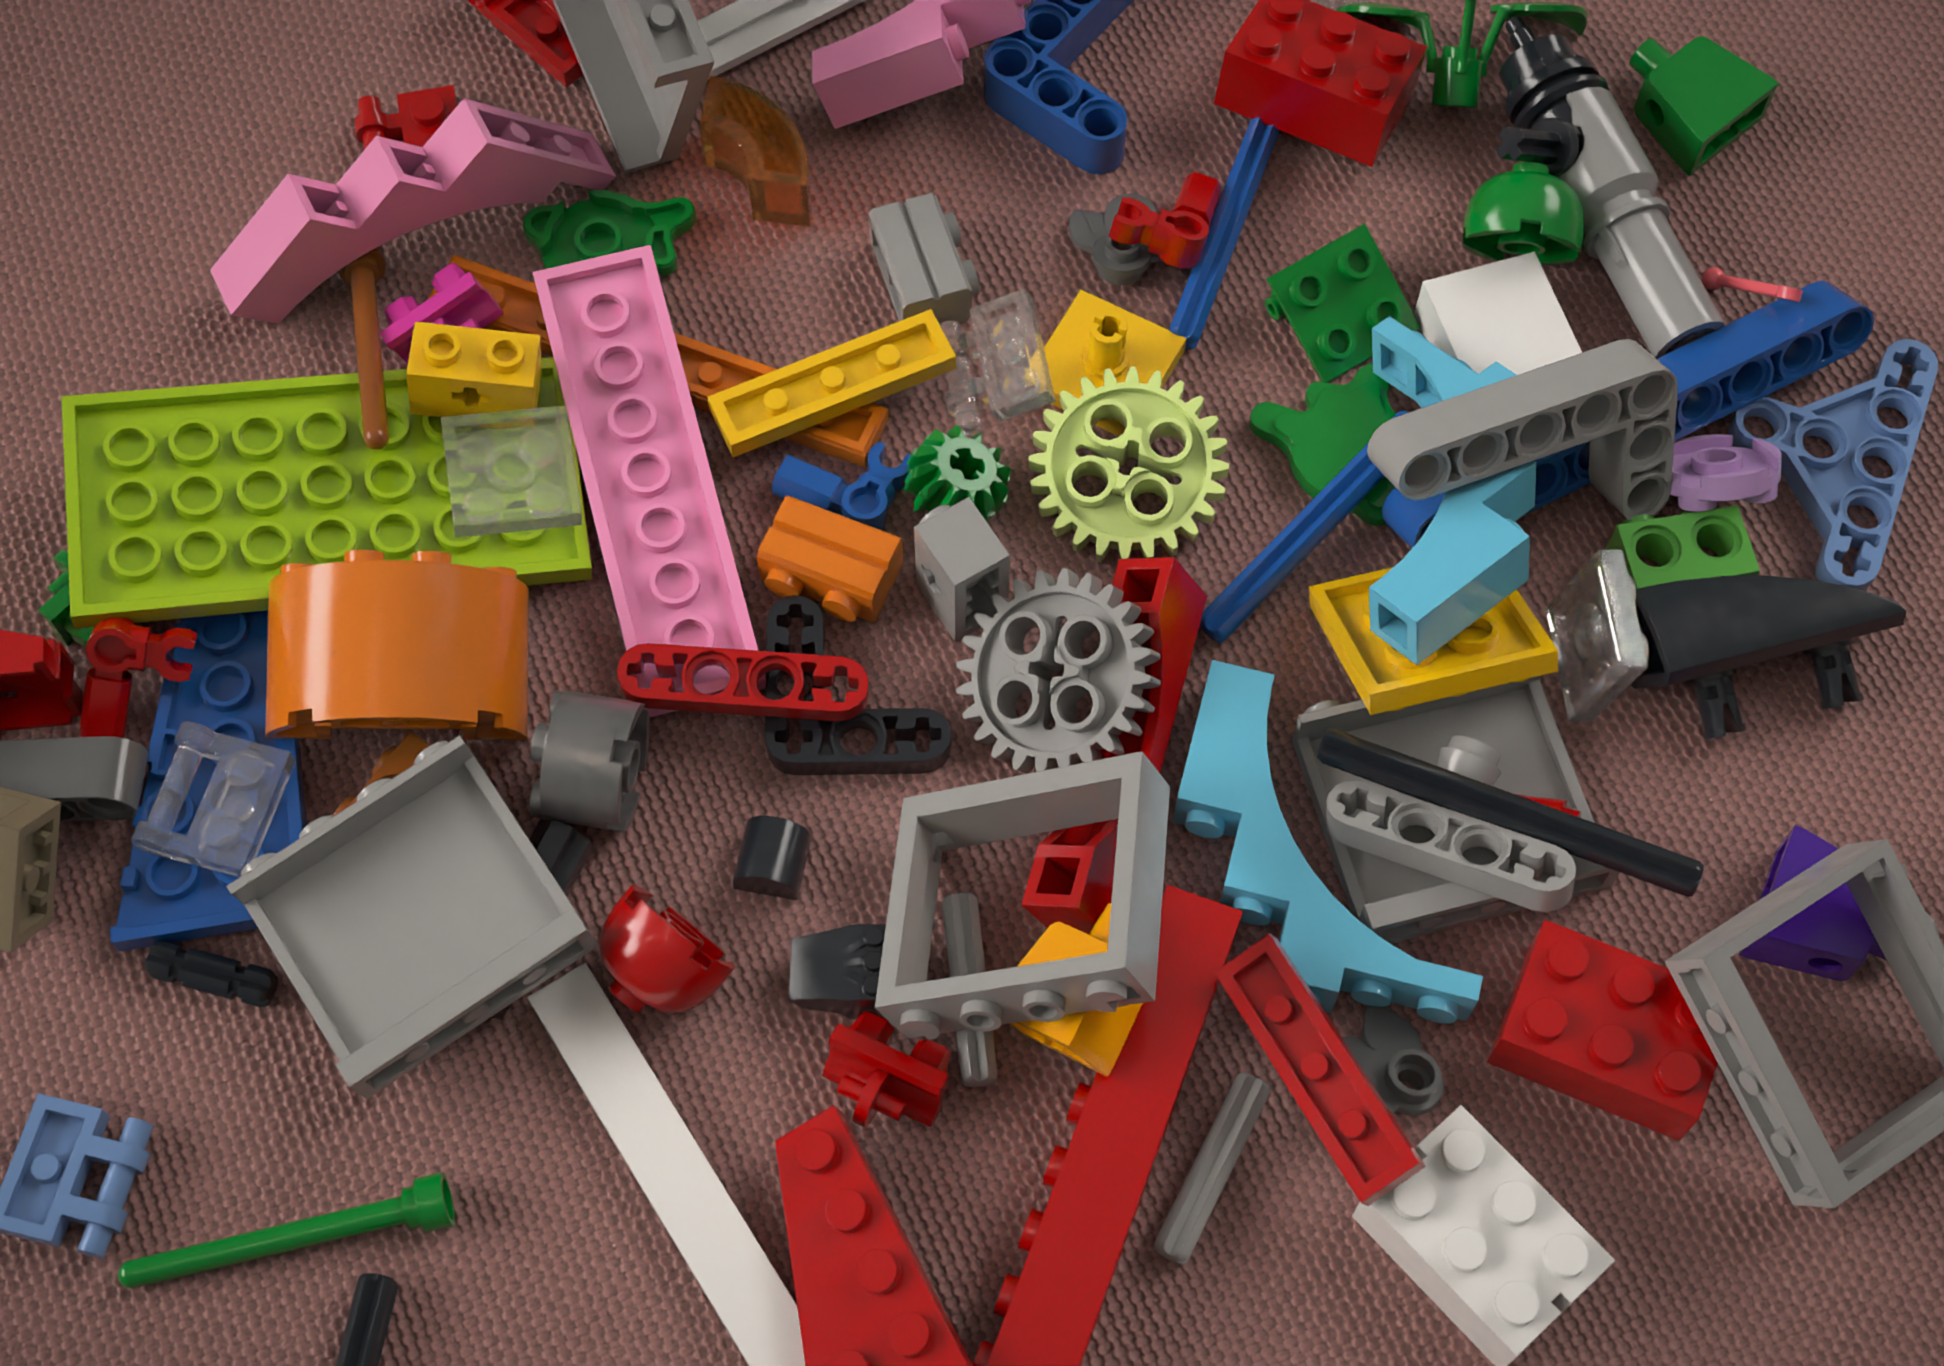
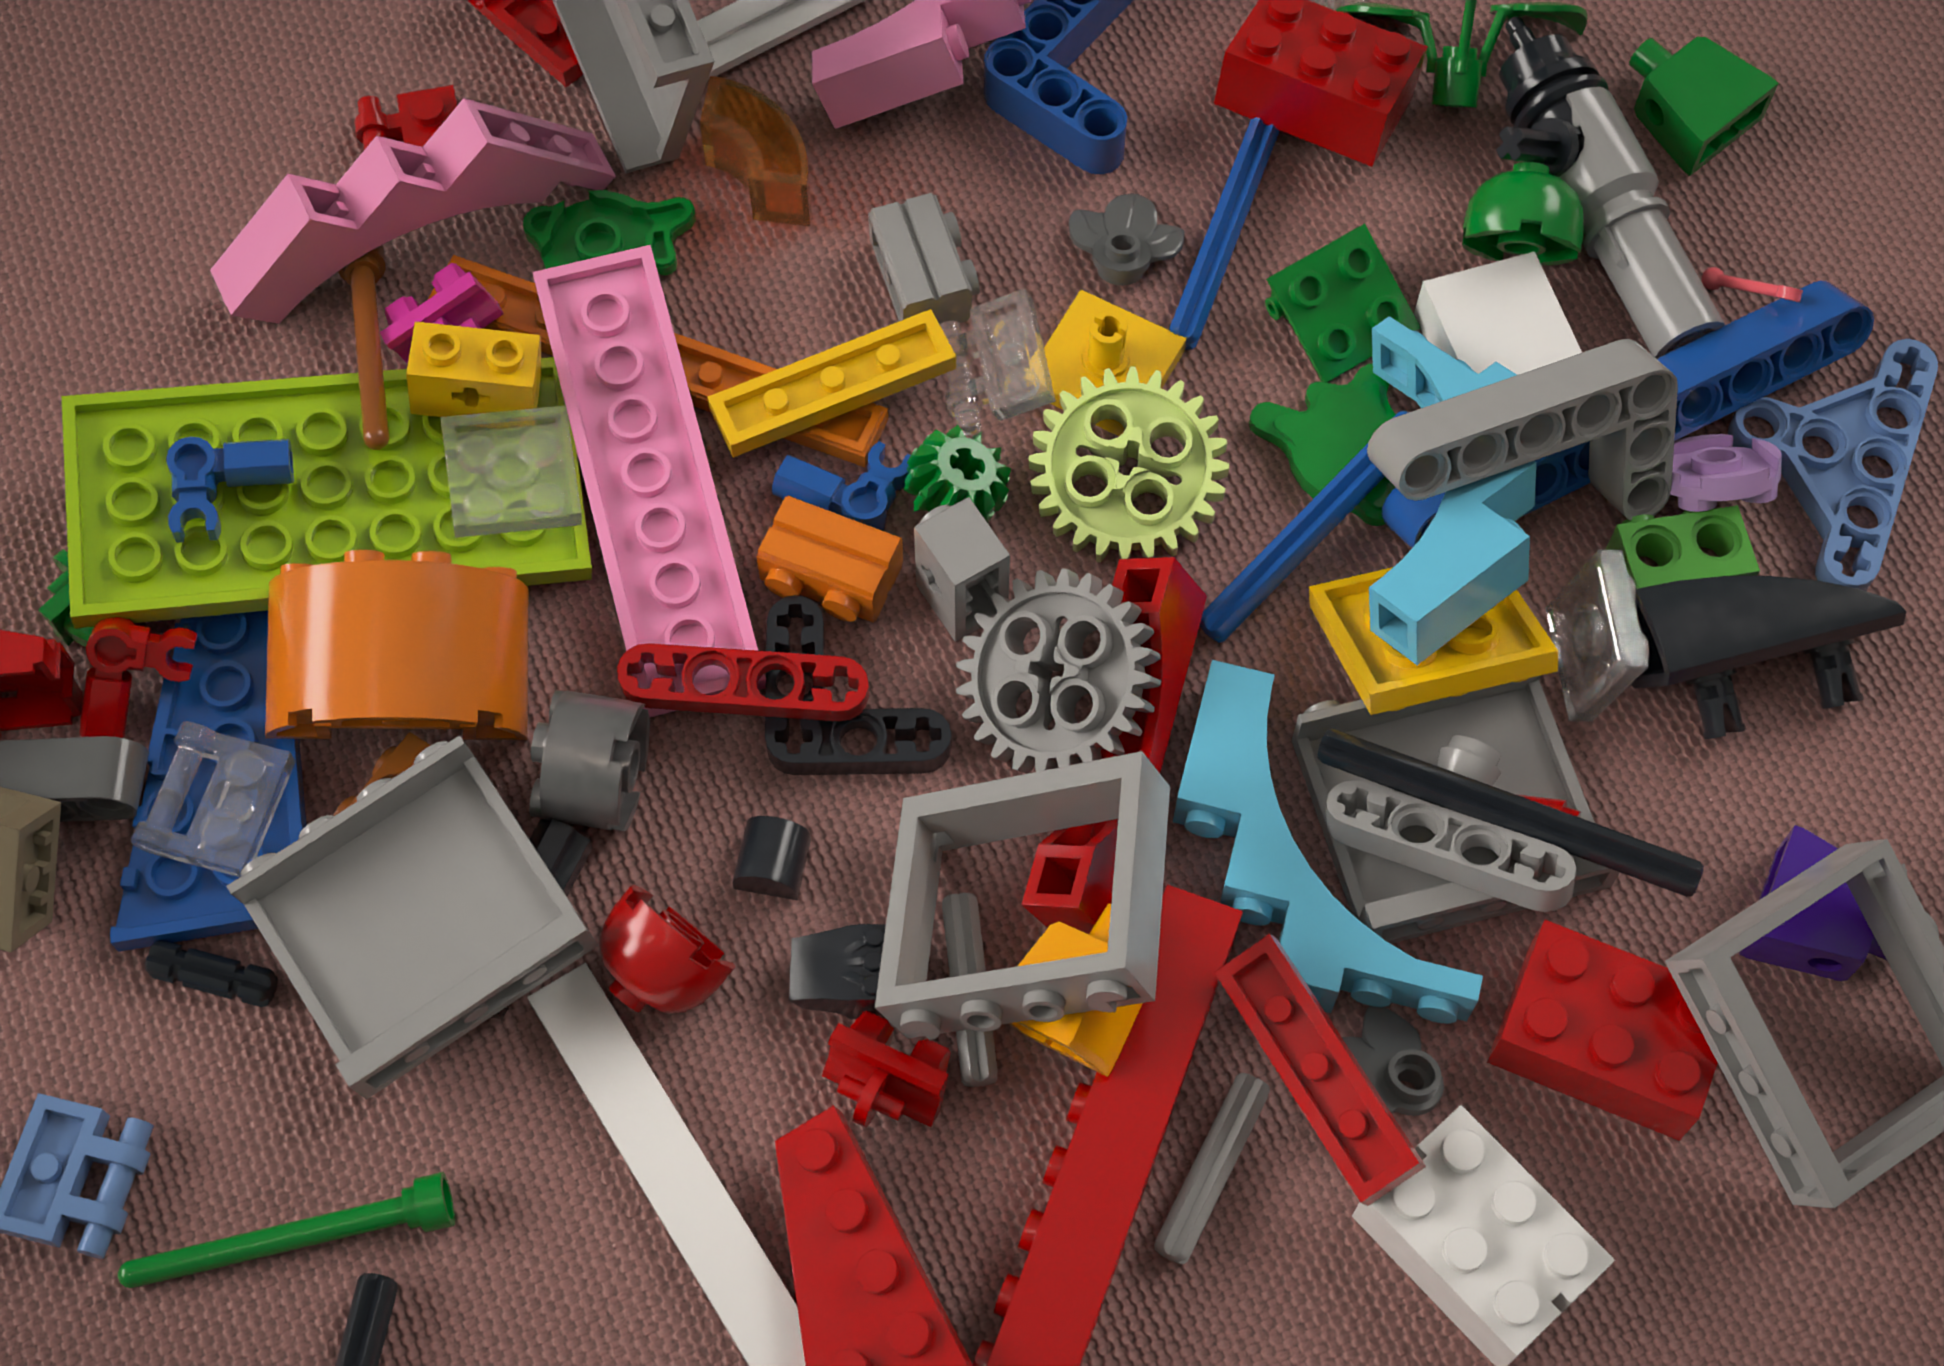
red bar [1108,171,1221,269] -> none
none -> blue bar [166,436,294,543]

